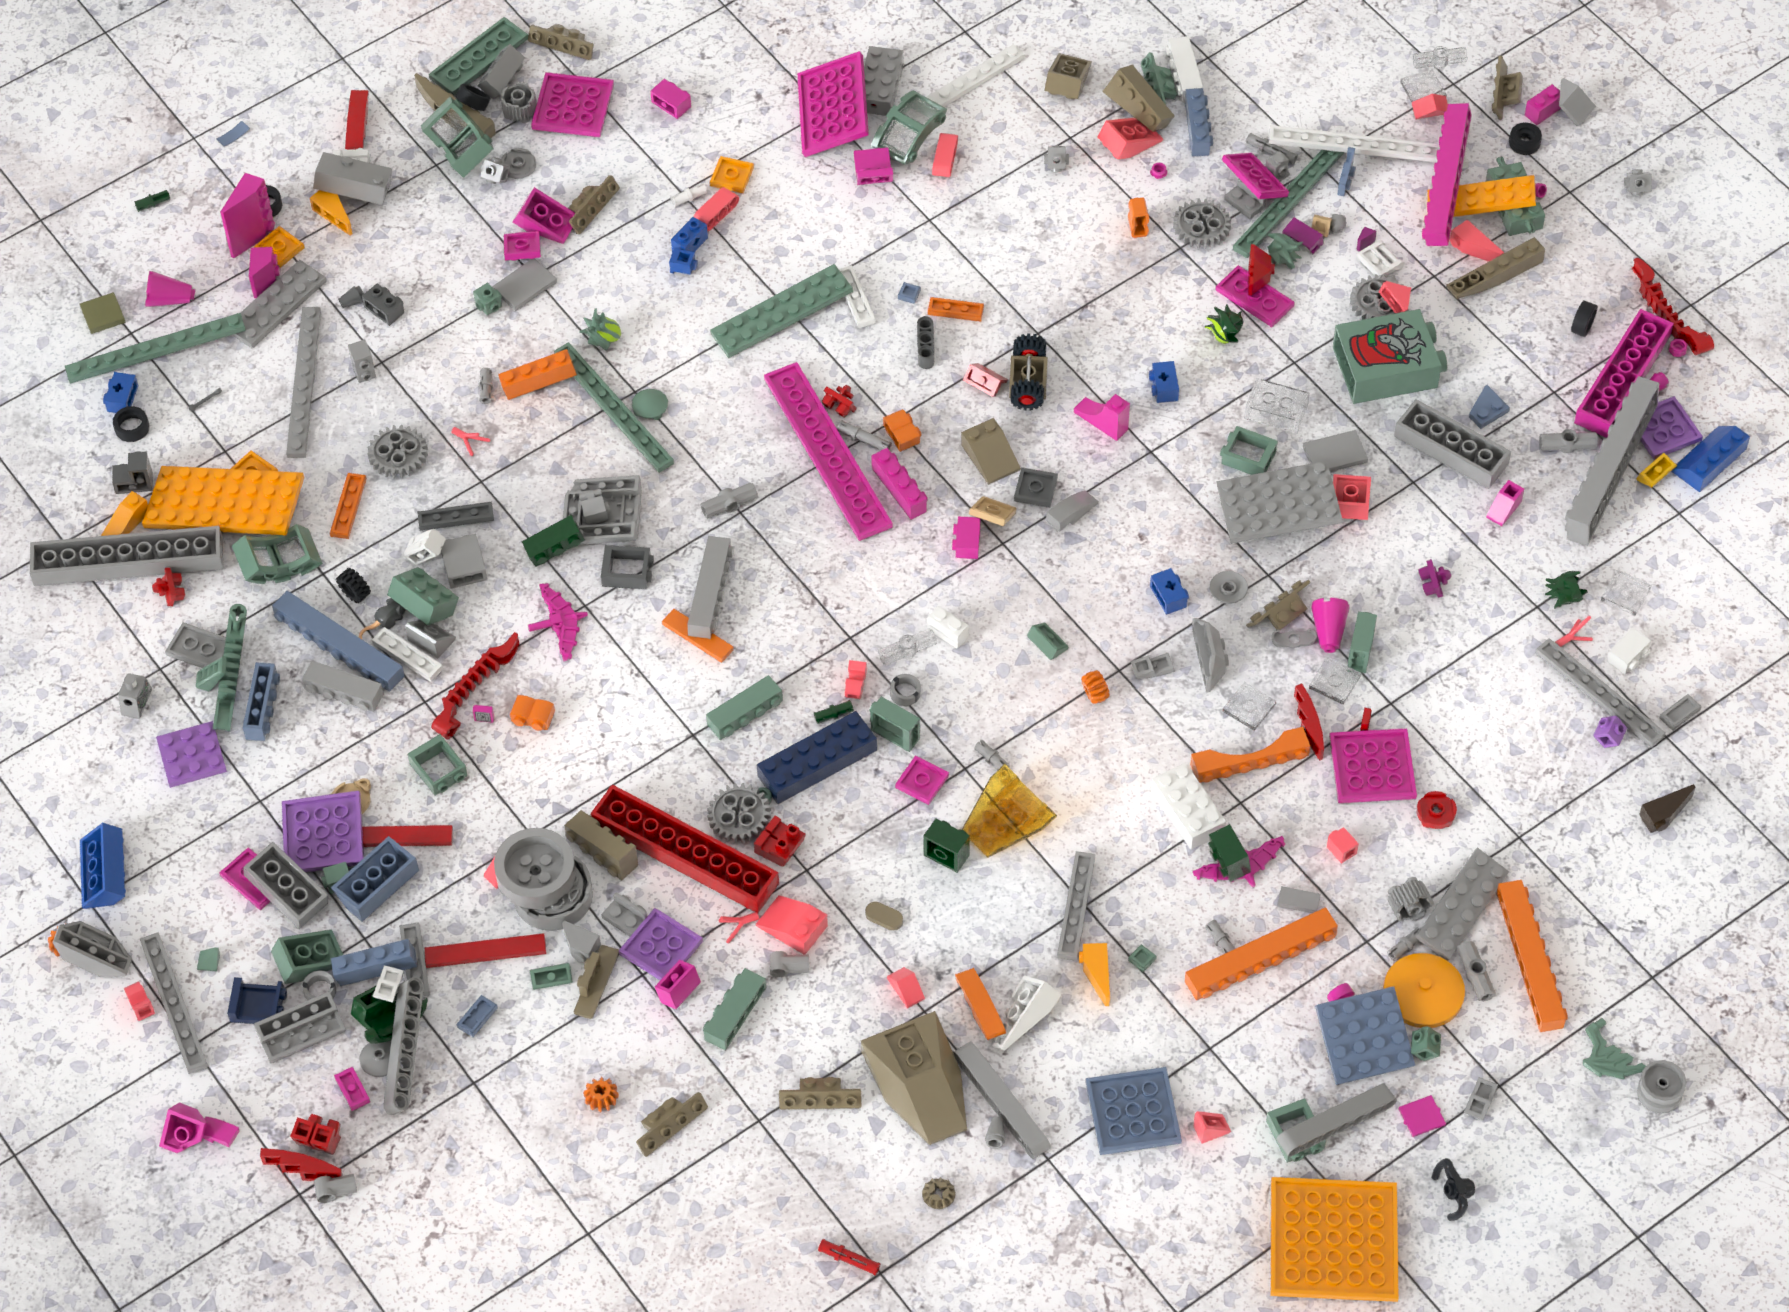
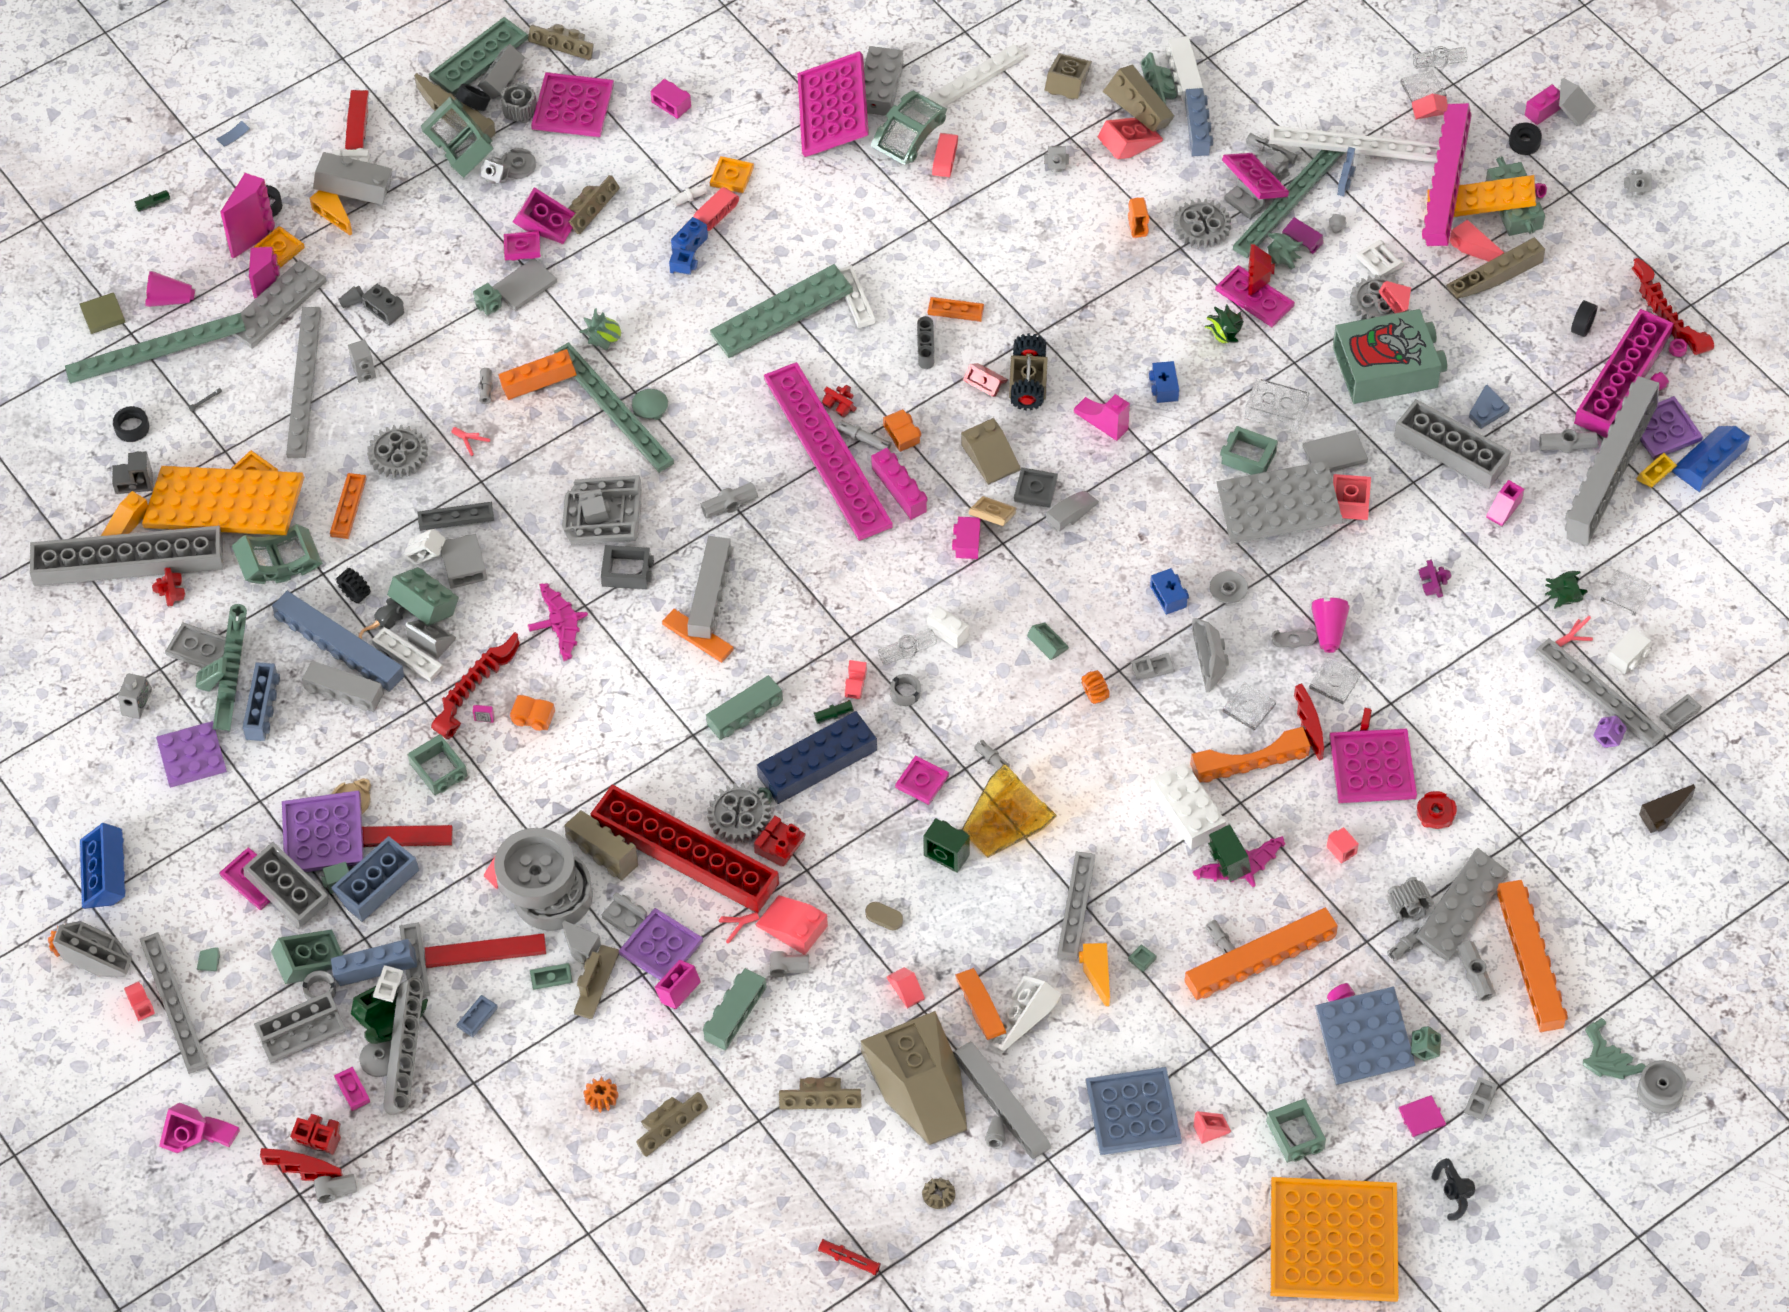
blue brick [103,372,139,413] -> none
dark blue panel [227,977,287,1024] -> none
dark green brick [521,515,585,567] -> none
dark pink bracket [853,148,893,185] -> none
sand green window [869,696,920,752] -> none
sand blue tile [898,282,921,304] -> none
dark pink plate [1150,162,1168,179] -> none
dark tan bracket [1246,580,1311,630] -> none
light grey beam [1276,1083,1397,1157] -> none
light grey tile [1277,886,1321,913] -> none
tan tile [1311,215,1332,237] -> none
sand green window [1347,611,1377,673] -> none
magenta slope [1356,227,1377,252] -> none
light orange dish [1383,953,1465,1028] -> none
dark tan bracket [1492,56,1523,120] -> none

